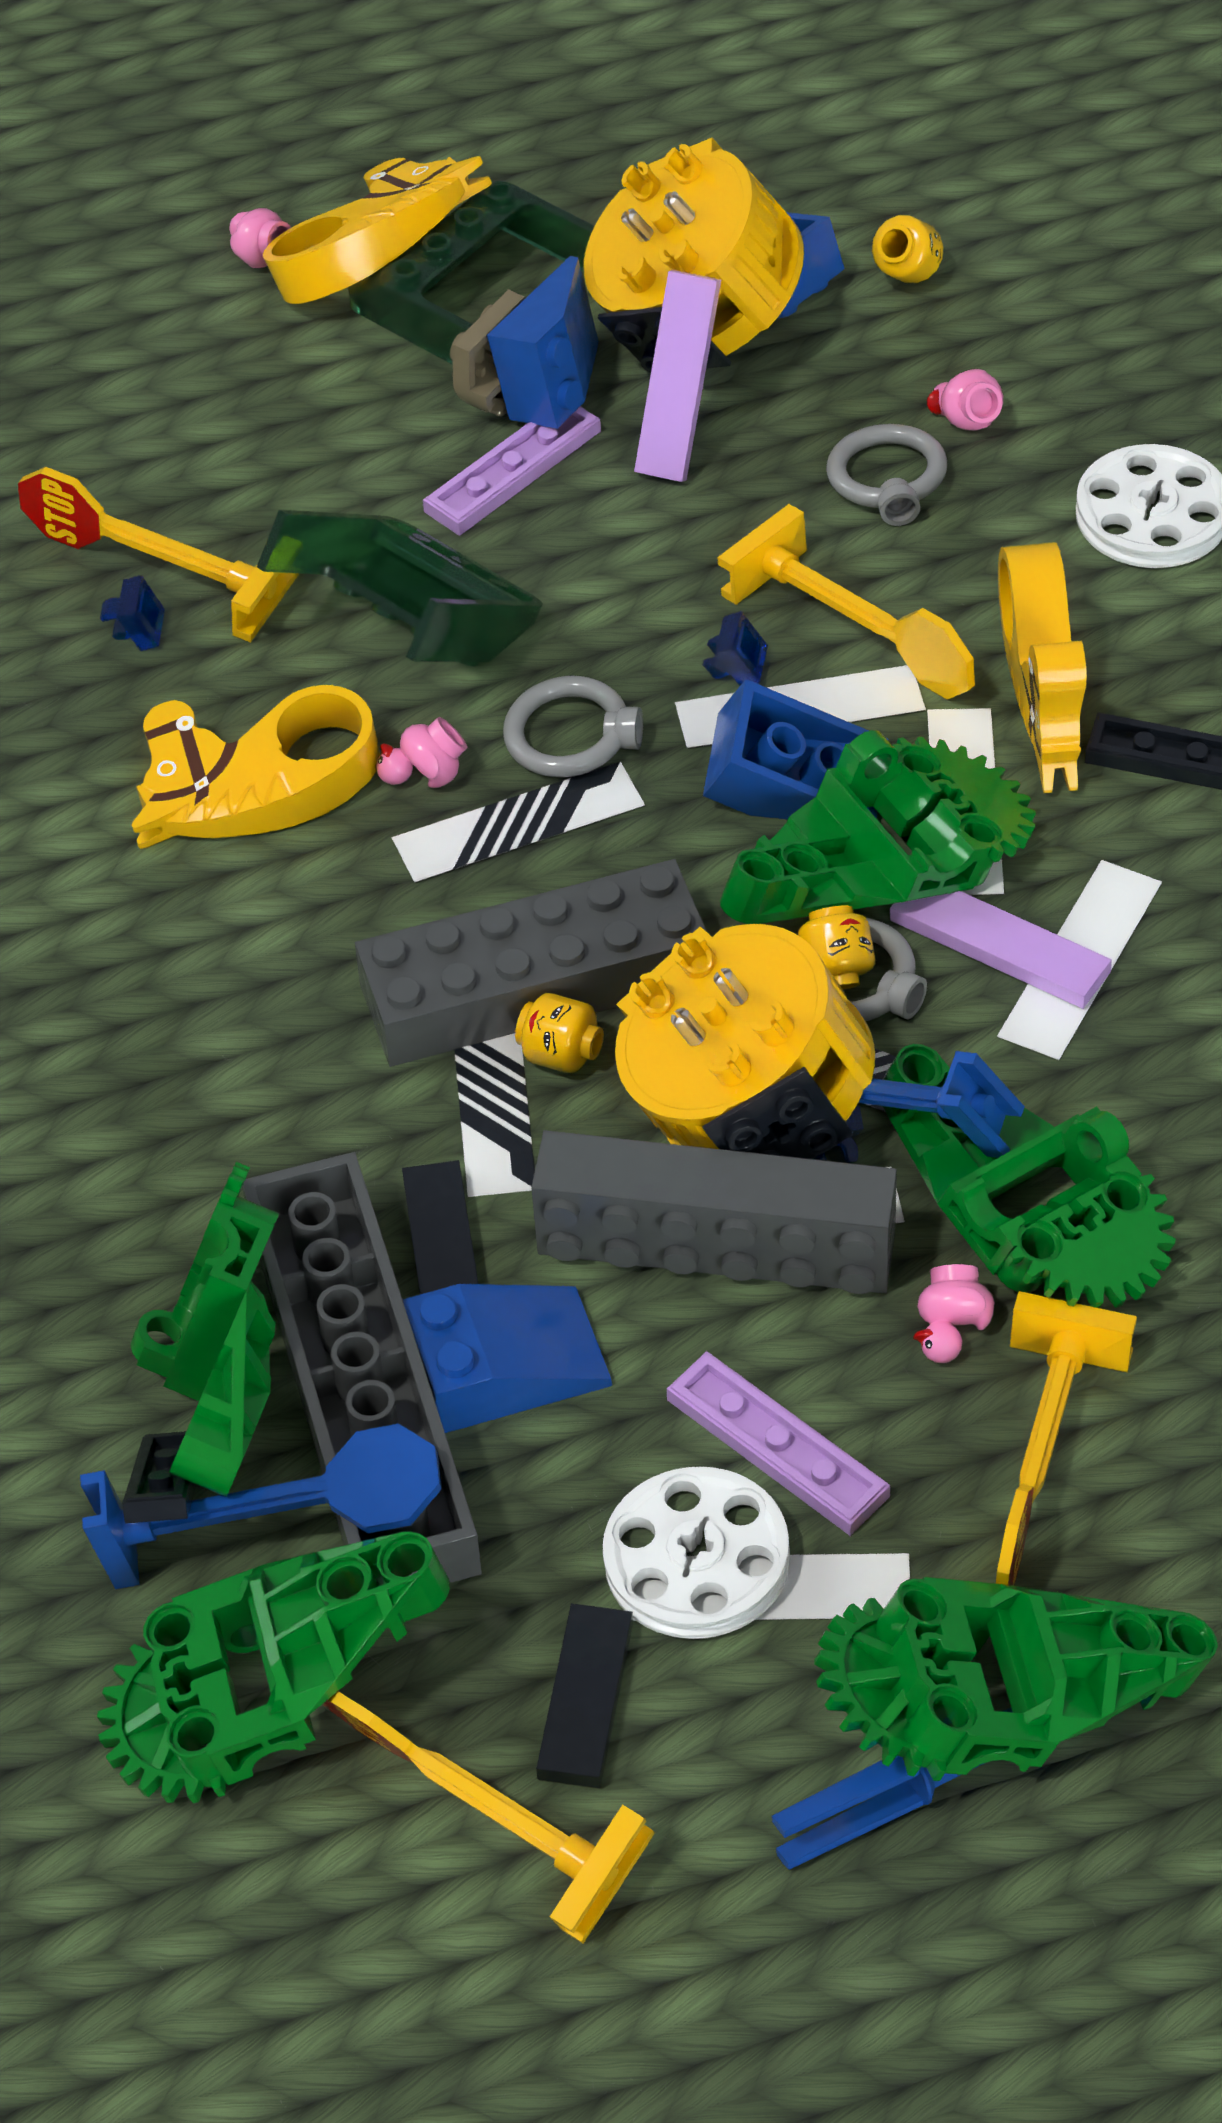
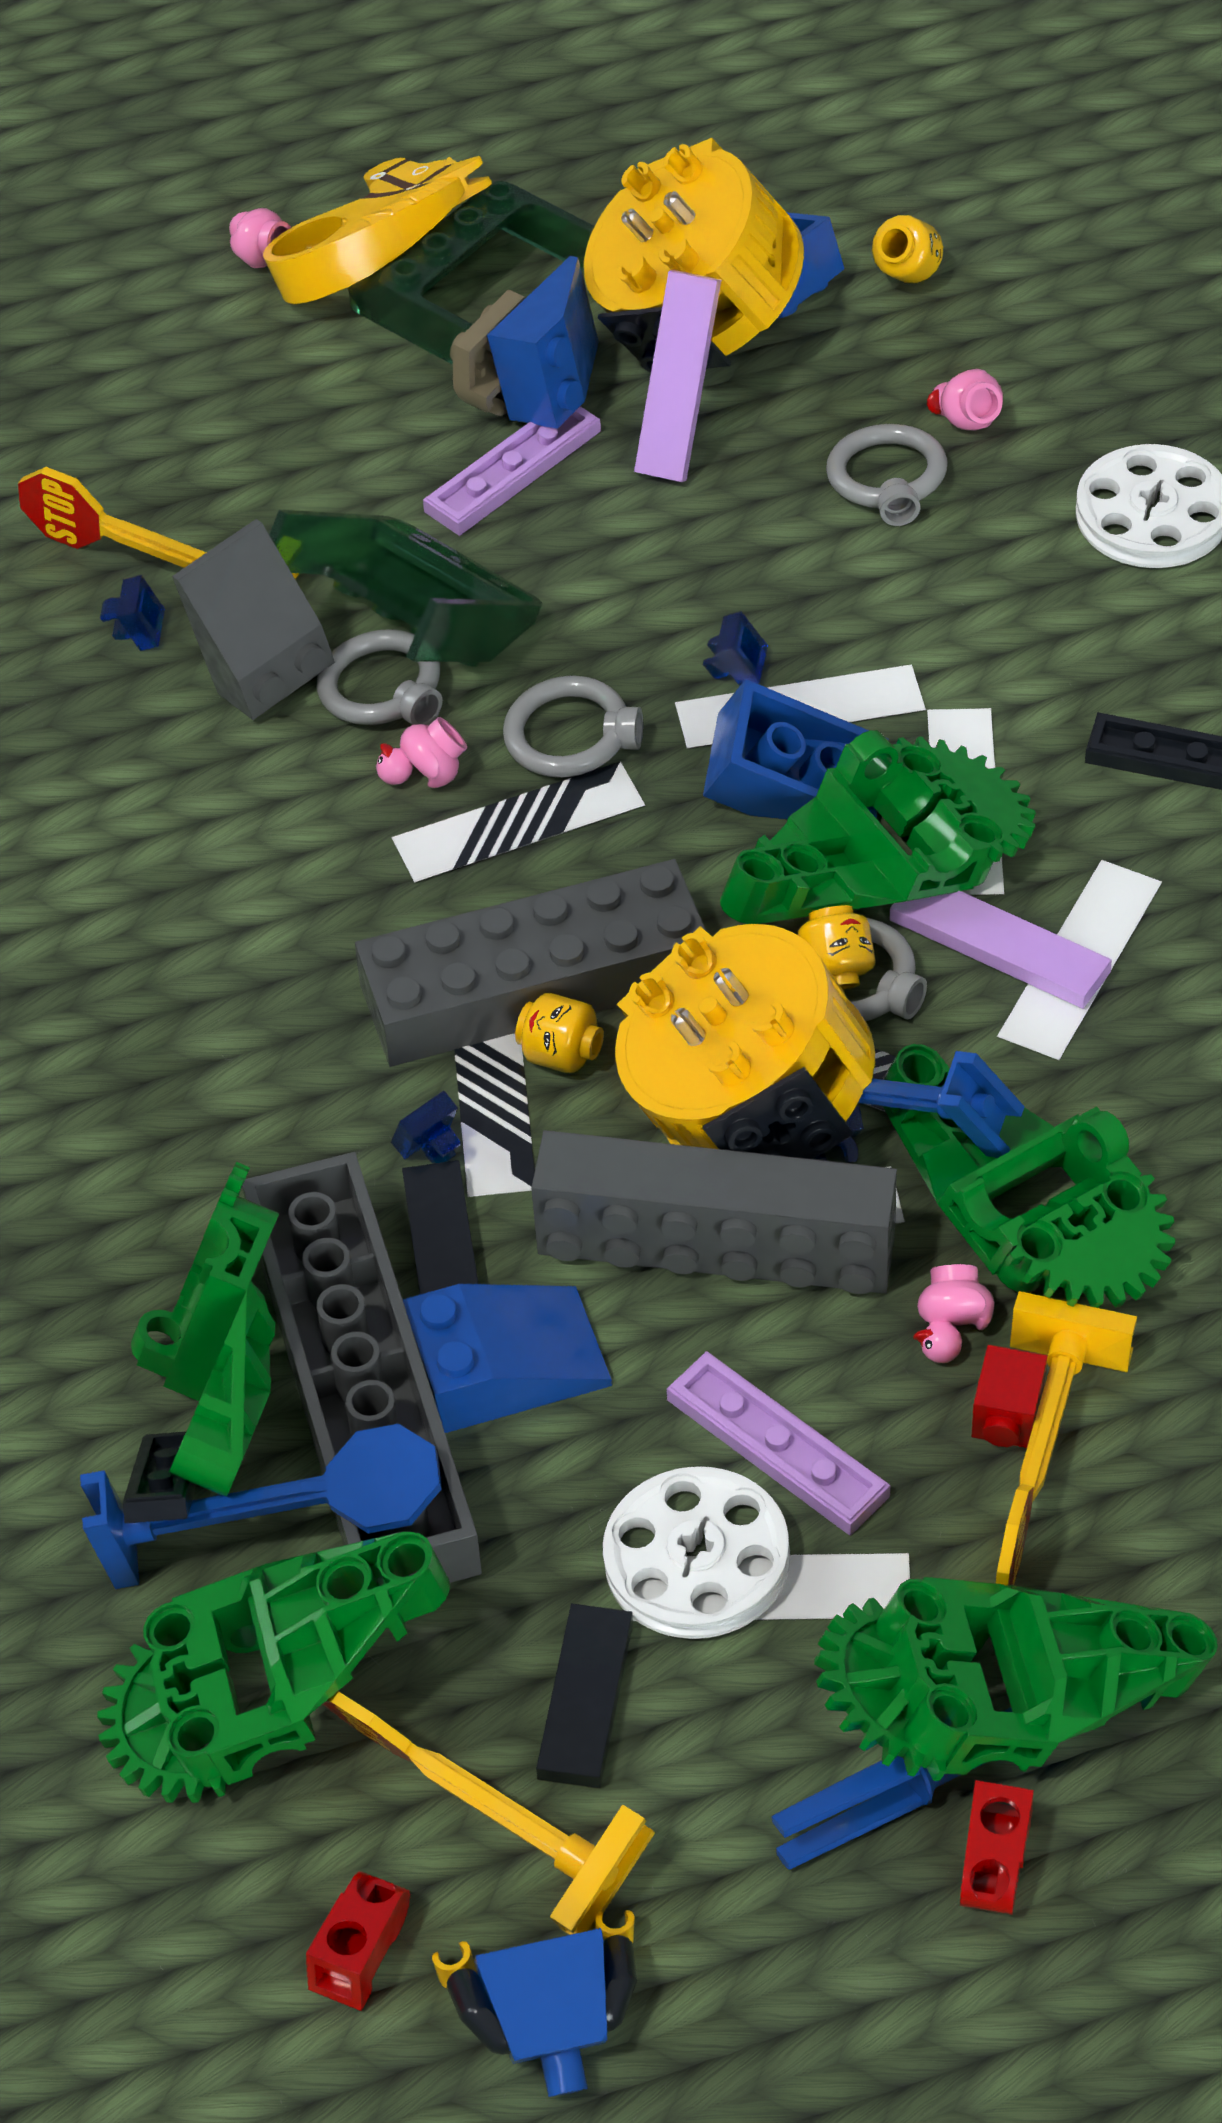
yellow animal [132,685,380,849] -> none
yellow piece [717,504,975,700] -> none
yellow animal [998,542,1087,793] -> none
none -> dark grey slope [172,519,335,720]
none -> red leg [306,1871,411,2011]
none -> light grey piece [317,629,442,725]
none -> clear blue tile [391,1091,461,1164]
none -> blue torso [432,1910,637,2097]
none -> red leg [960,1780,1034,1915]
none -> red brick [971,1345,1047,1448]

